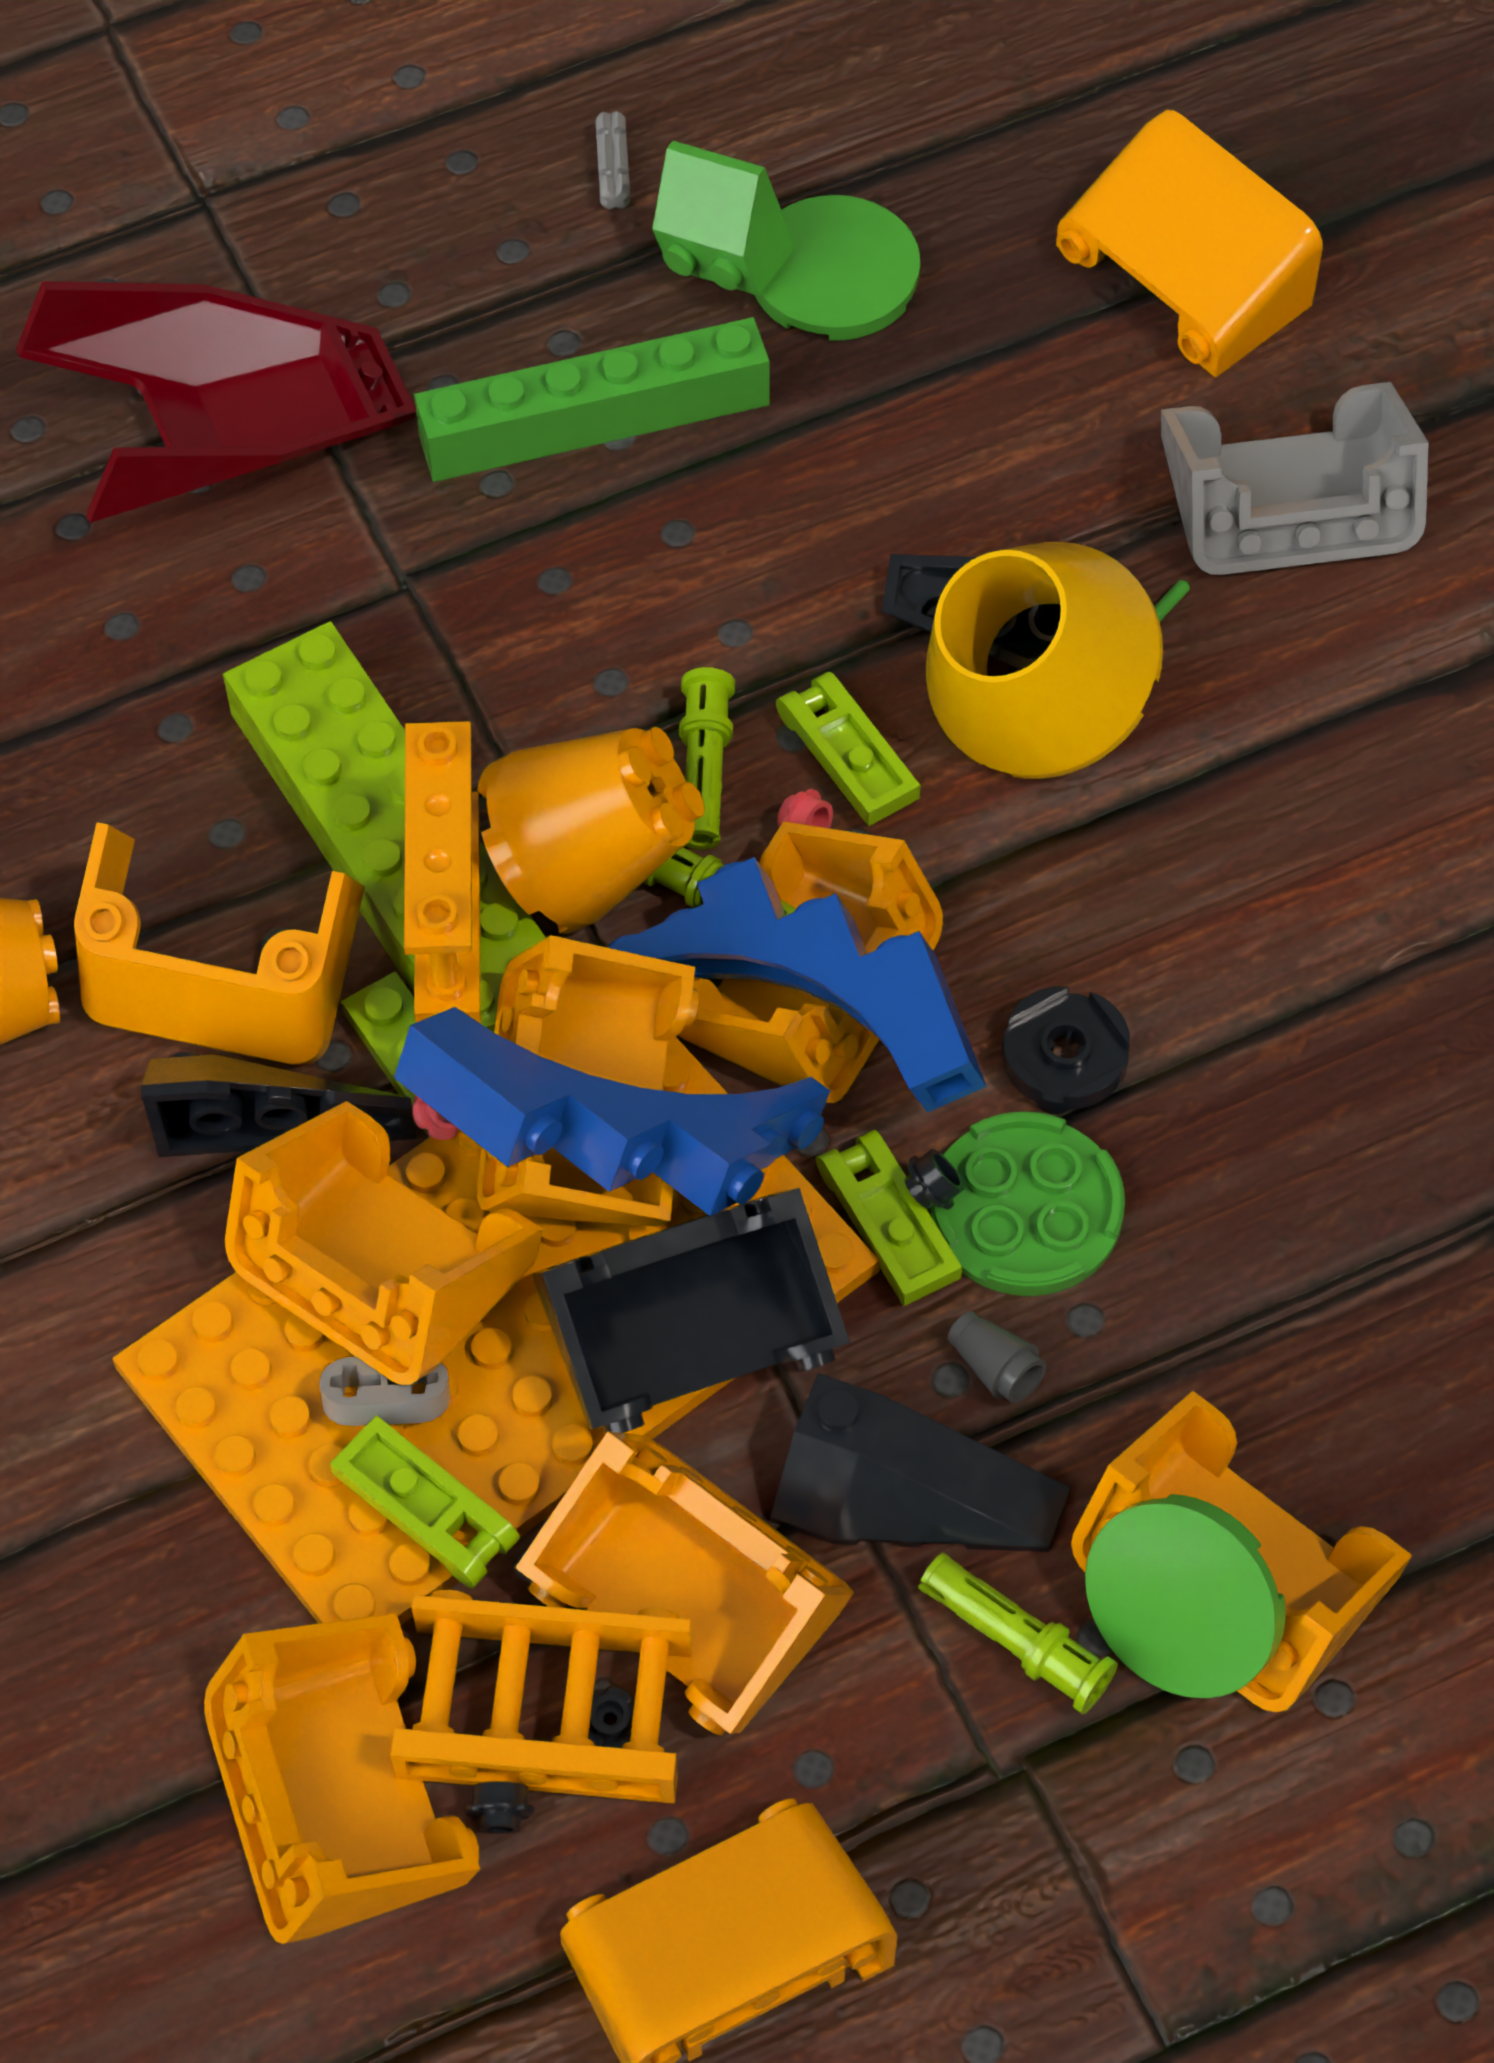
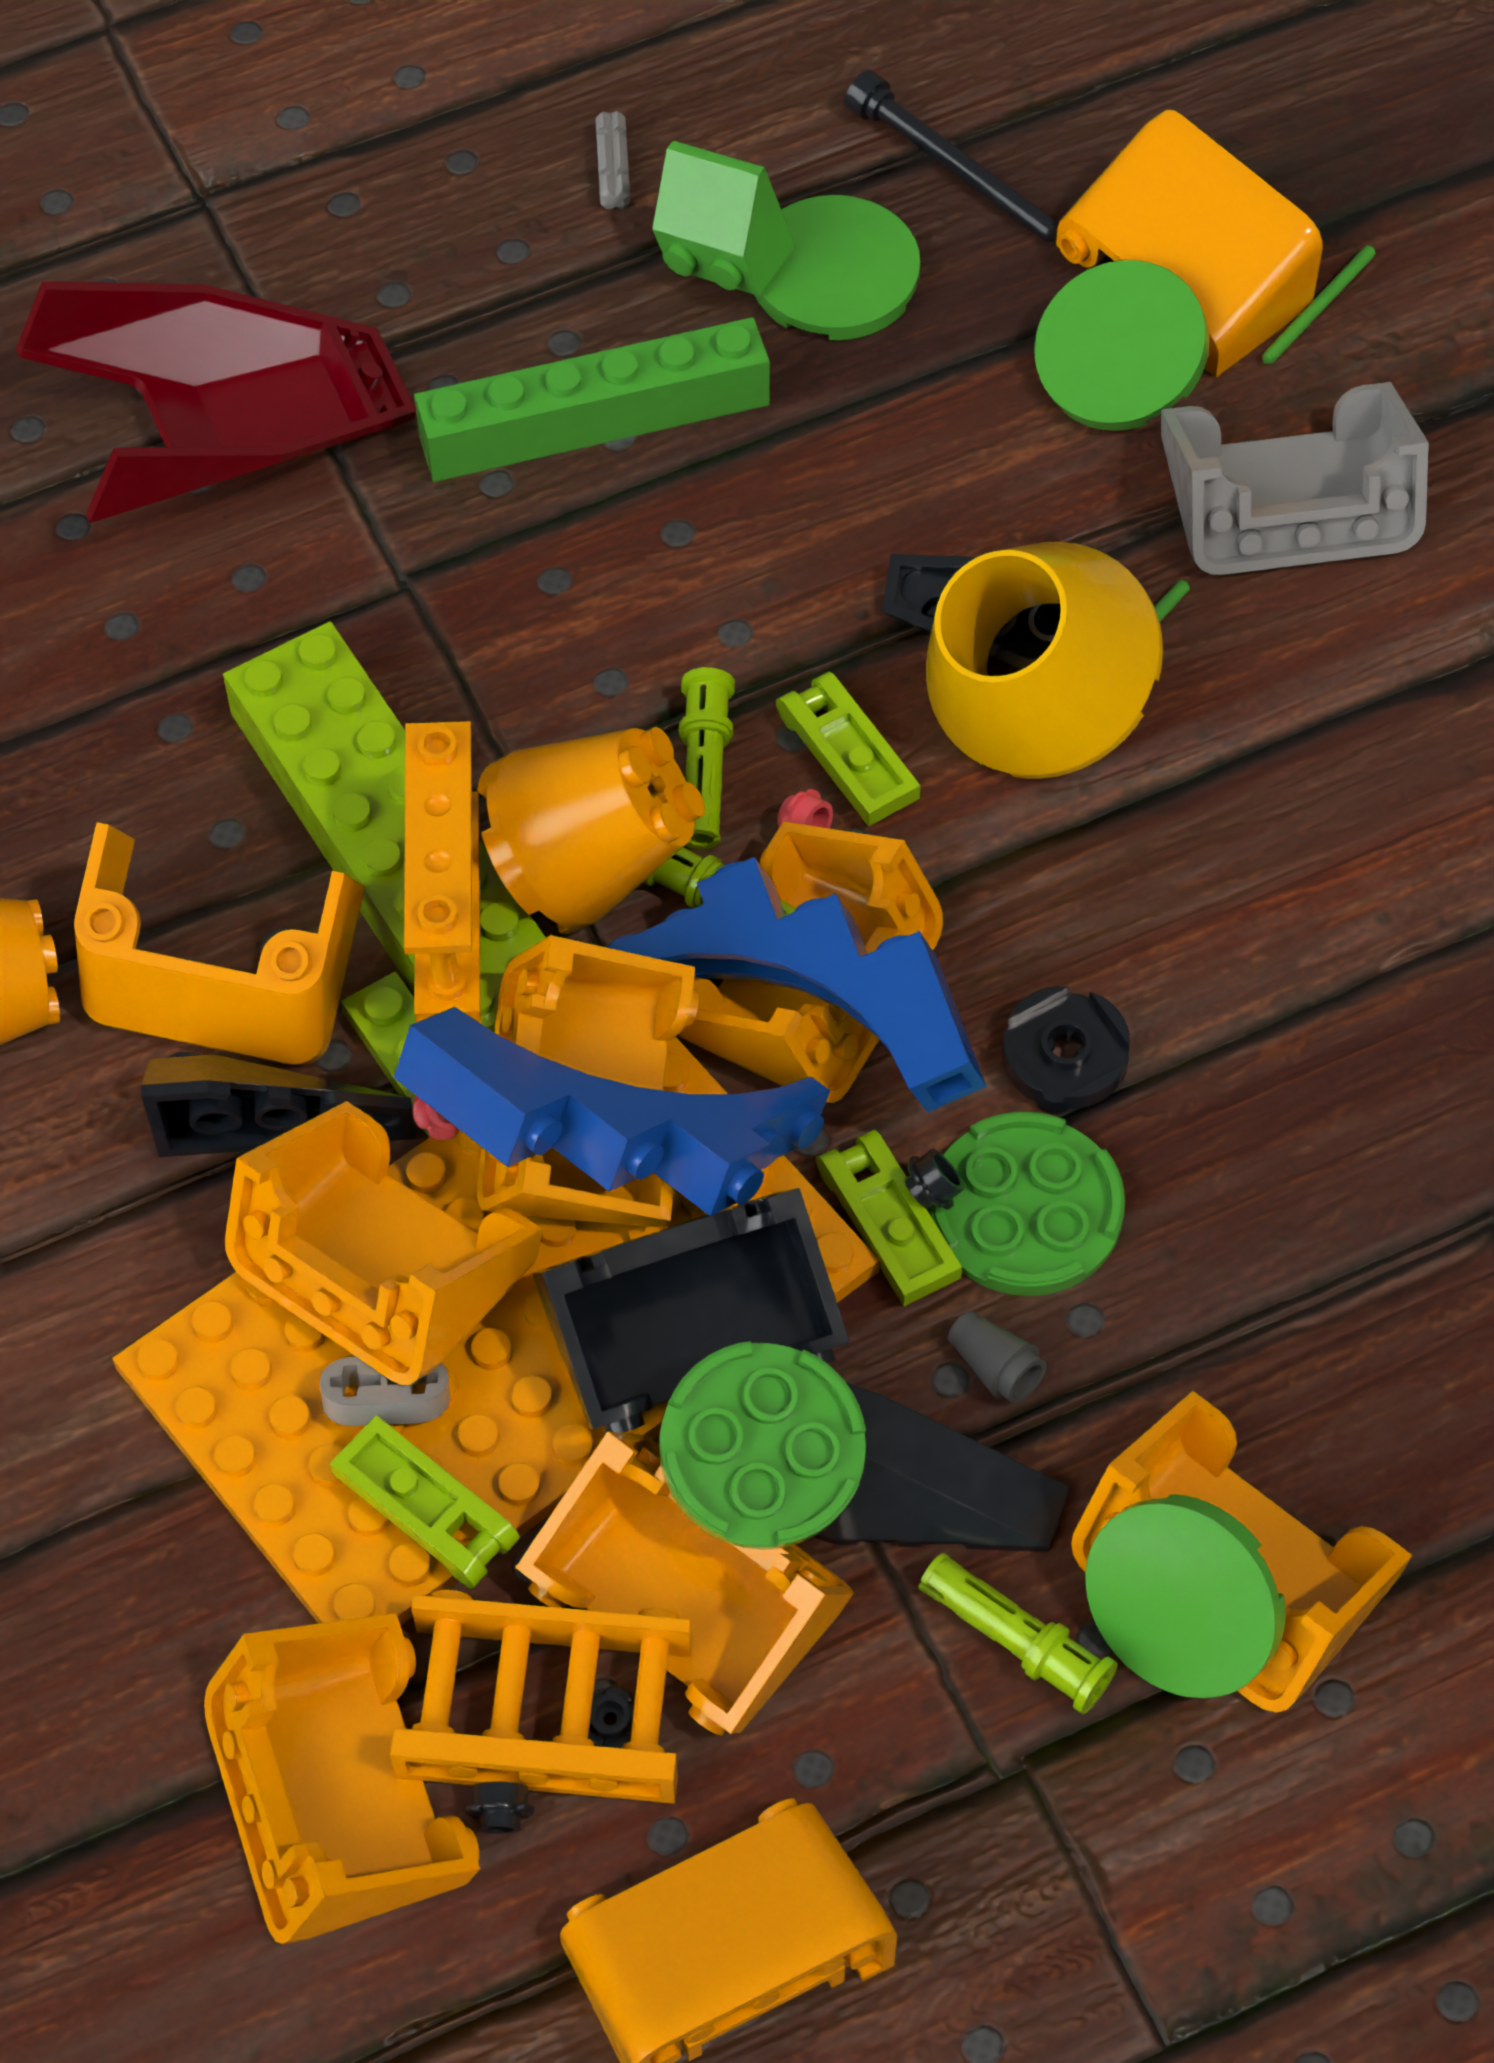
none -> bright green tile [659,1341,866,1550]
none -> black piece [844,69,1059,242]
none -> bright green tile [1034,260,1209,431]
none -> bright green axle [1262,245,1376,364]

